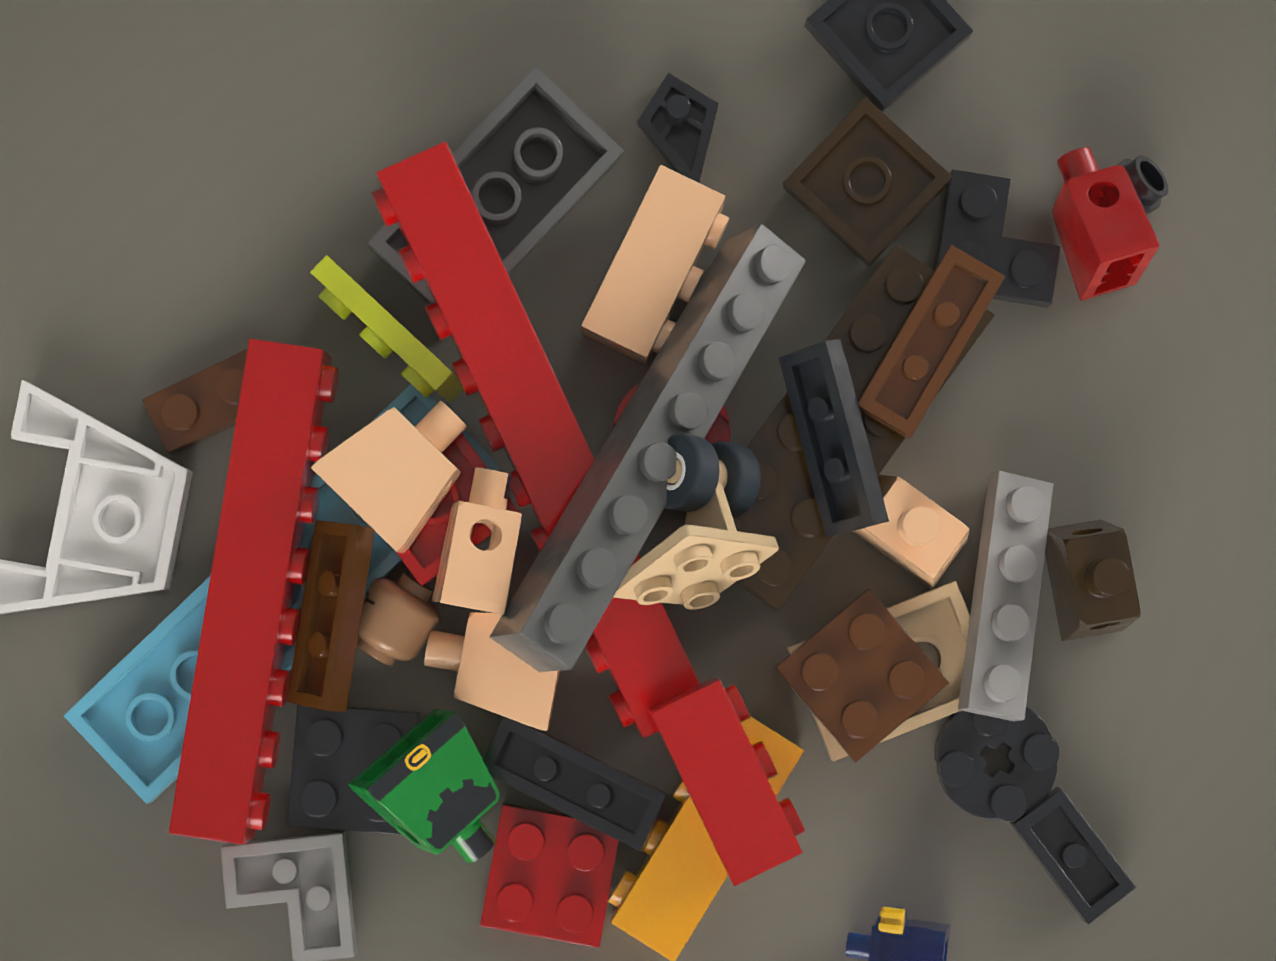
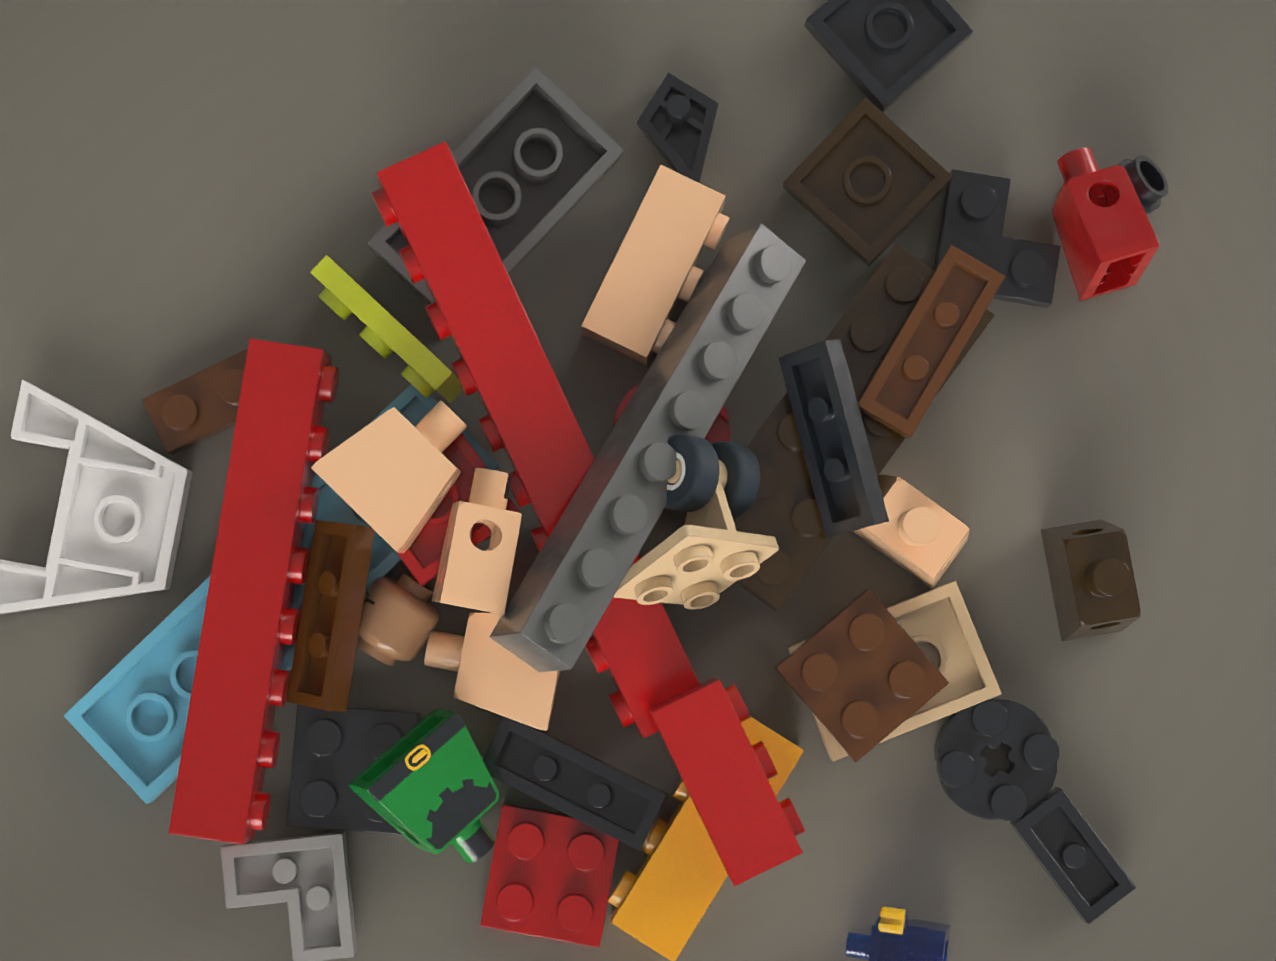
light grey plate [958,471,1054,721] -> none

